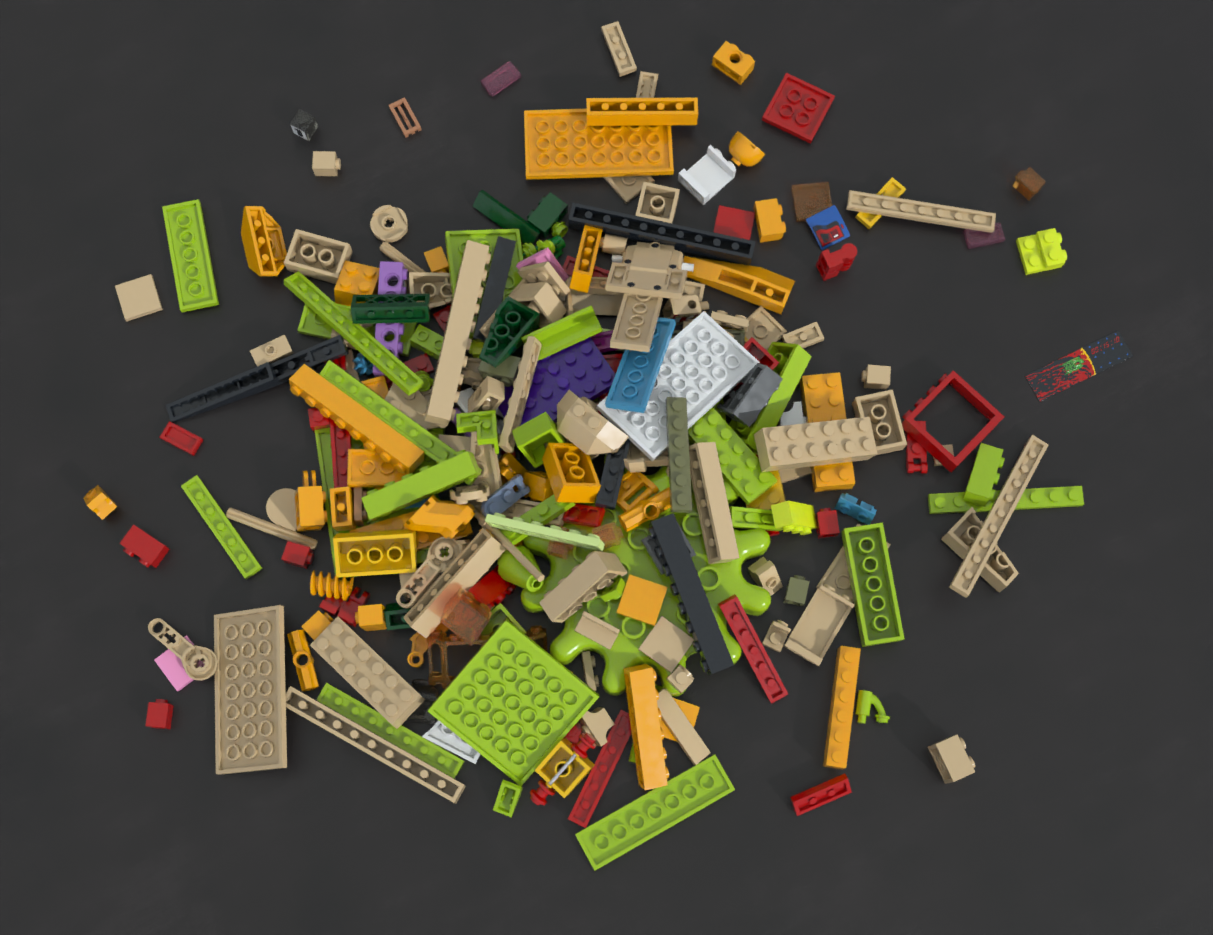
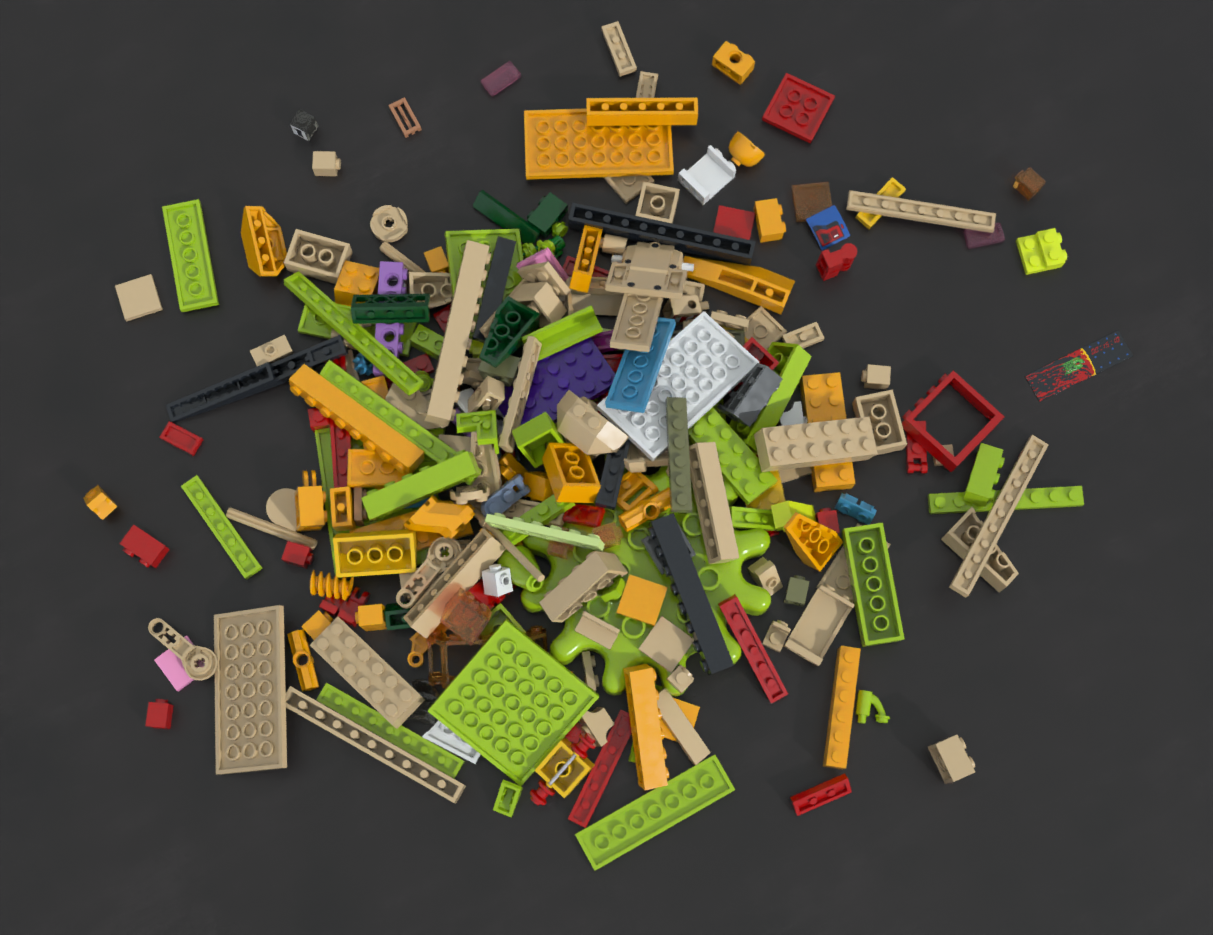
none -> white brick [482,564,513,597]
none -> light orange wedge [784,512,843,572]

